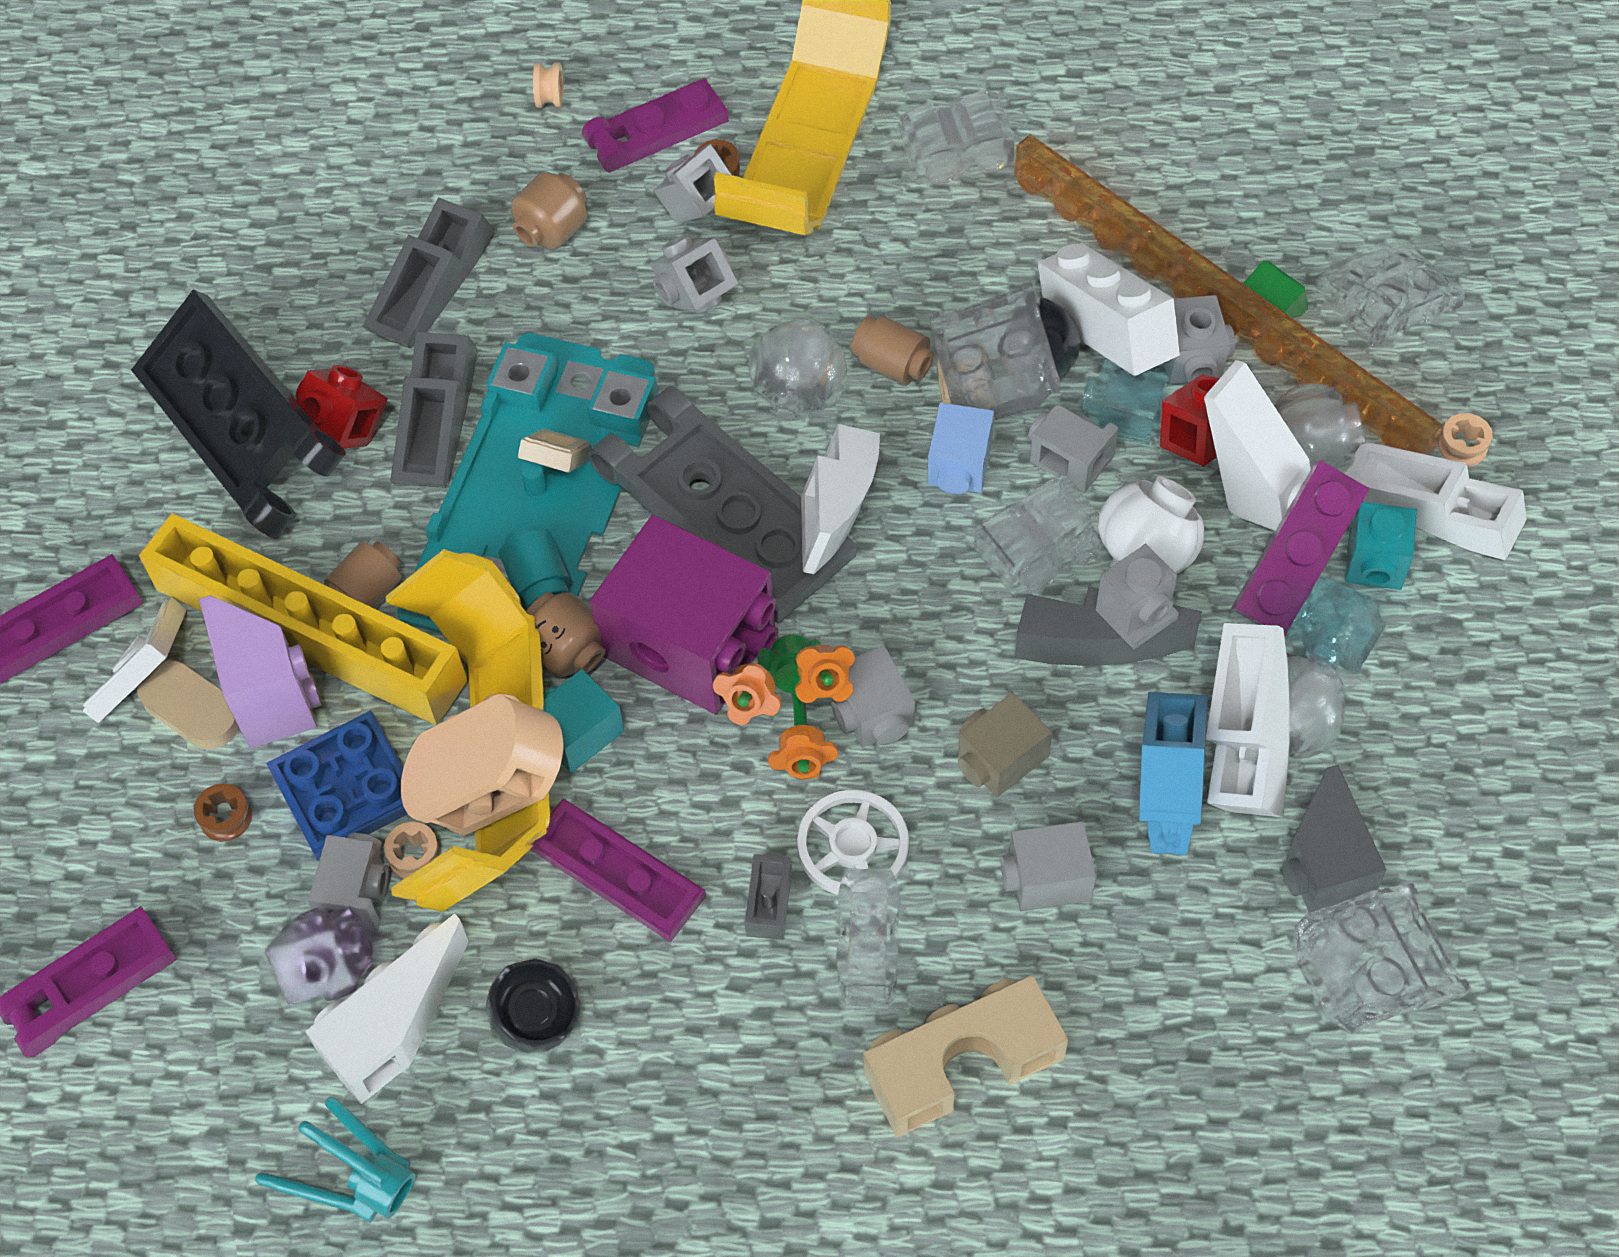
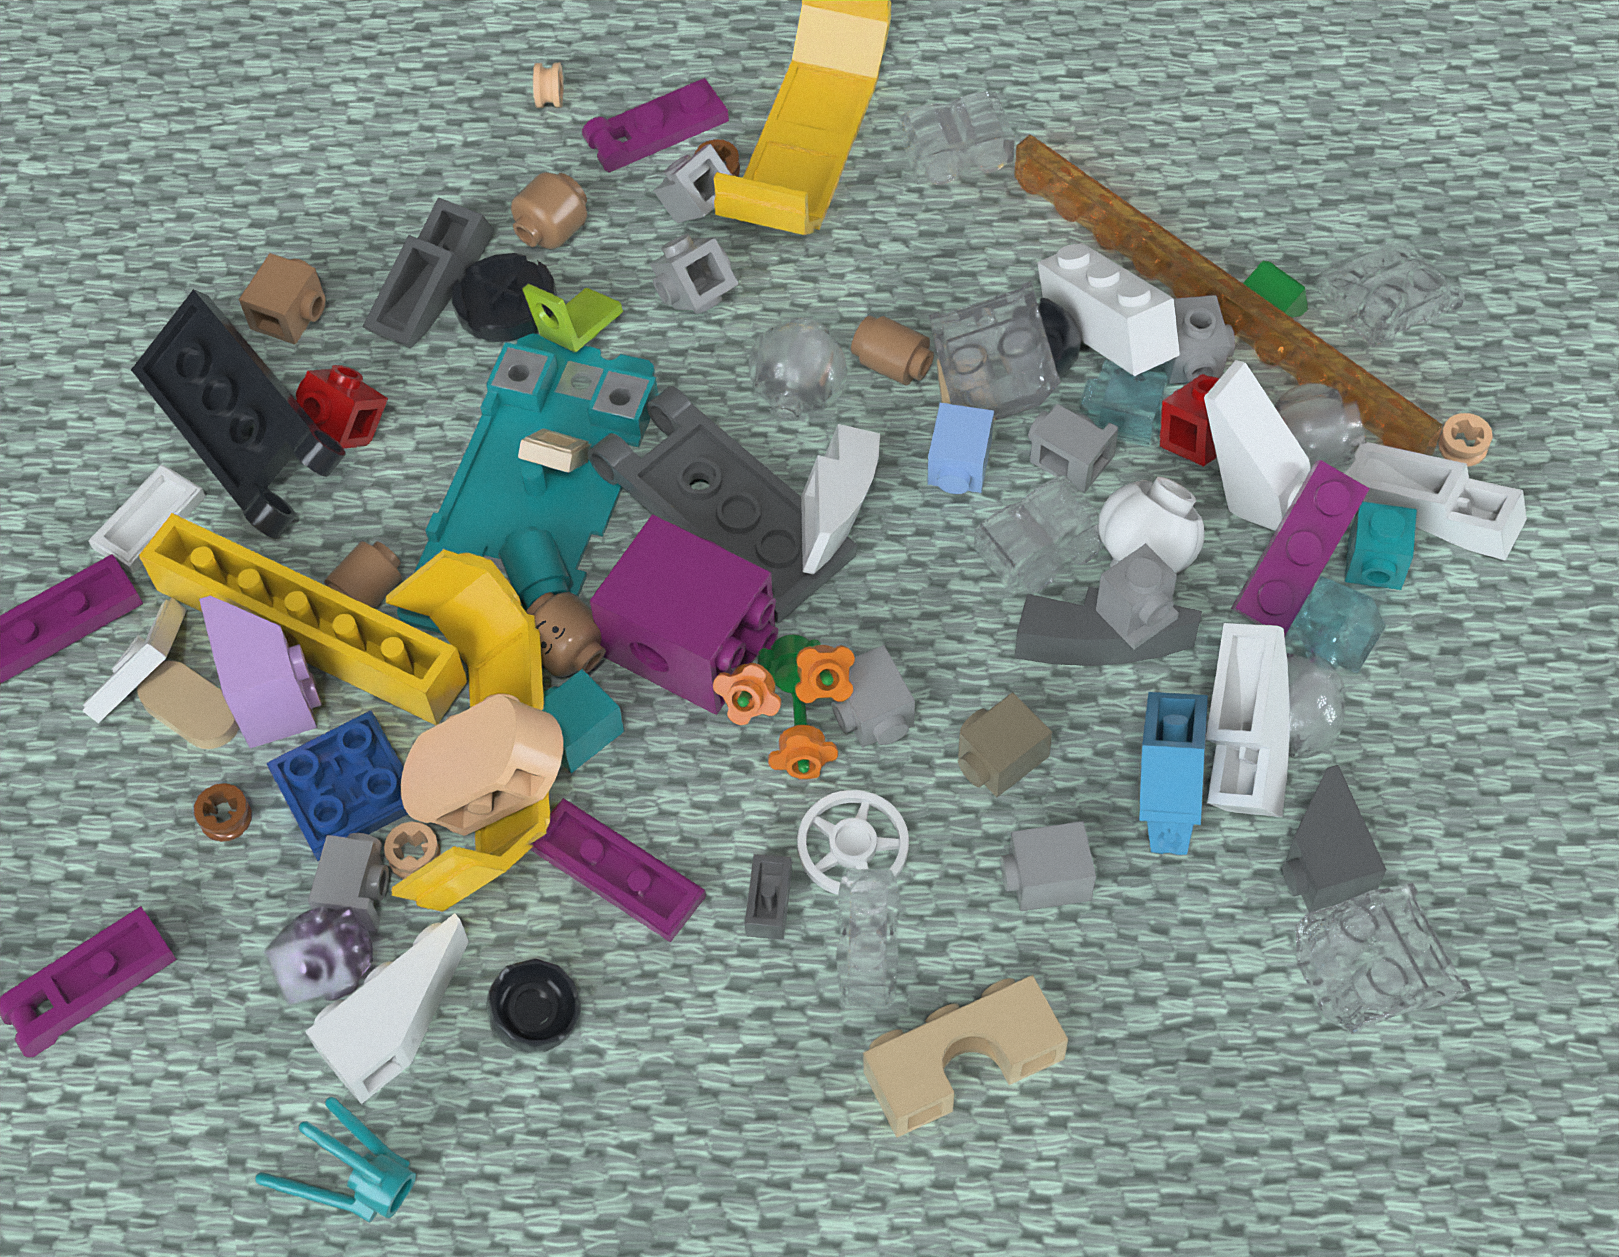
dark grey slope [390,331,477,488] -> none
none -> white tile [88,464,206,574]
none -> medium nougat brick [239,253,326,345]
none -> black tile [452,253,557,342]
none -> lime bracket [523,284,623,352]

